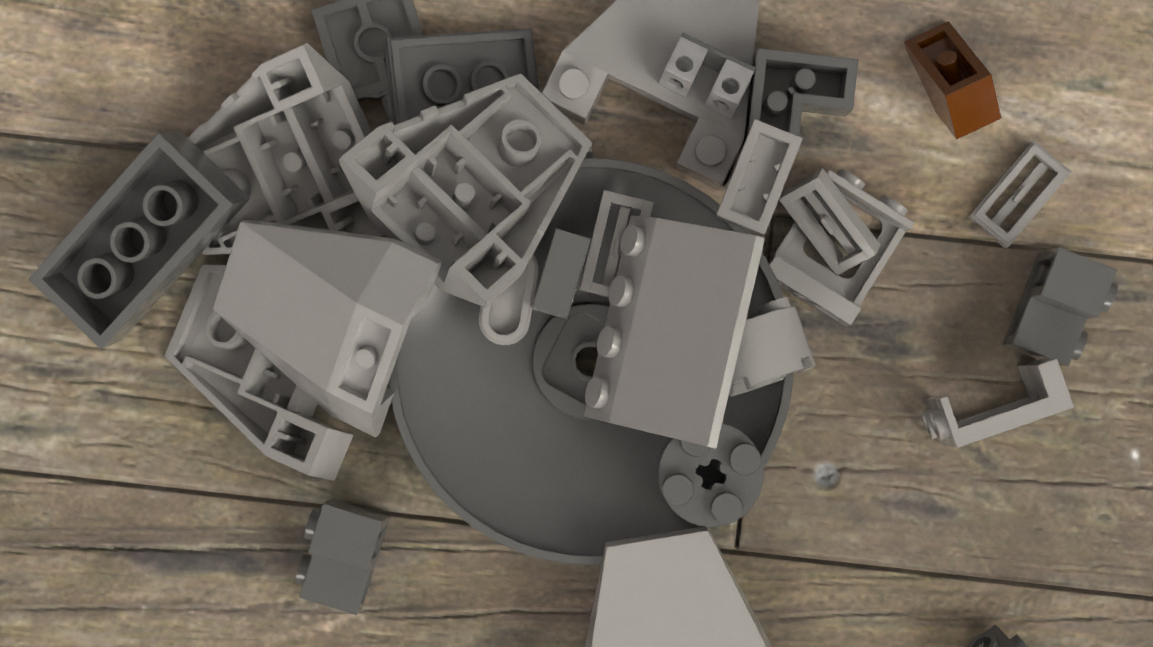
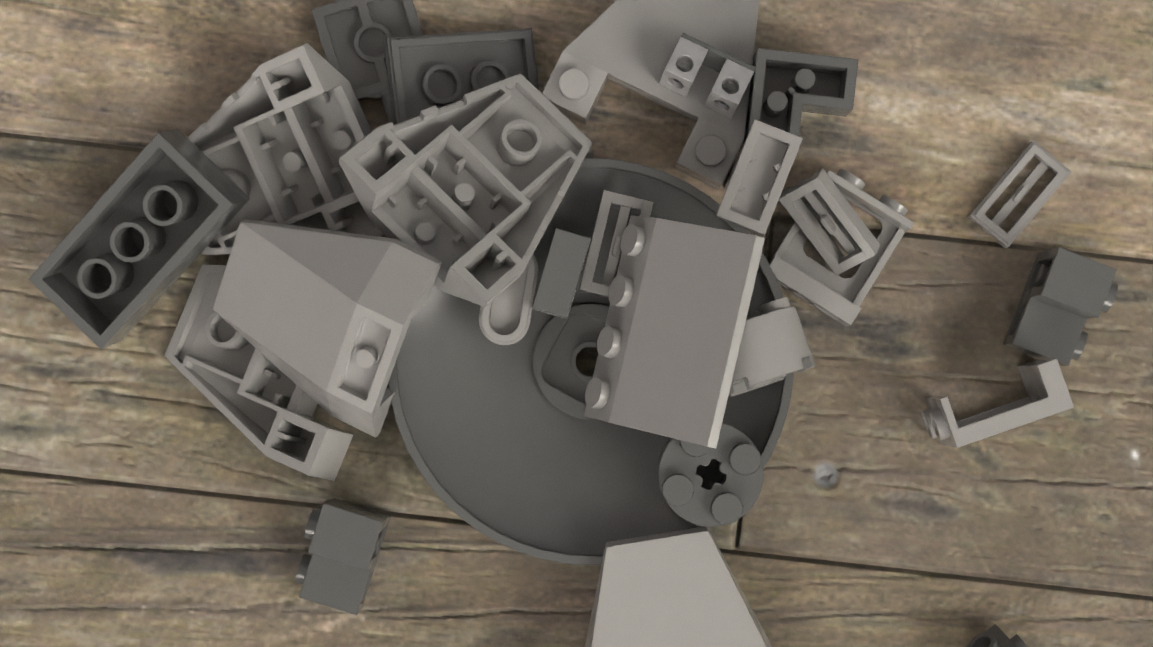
reddish brown slope [904,21,1002,140] -> none

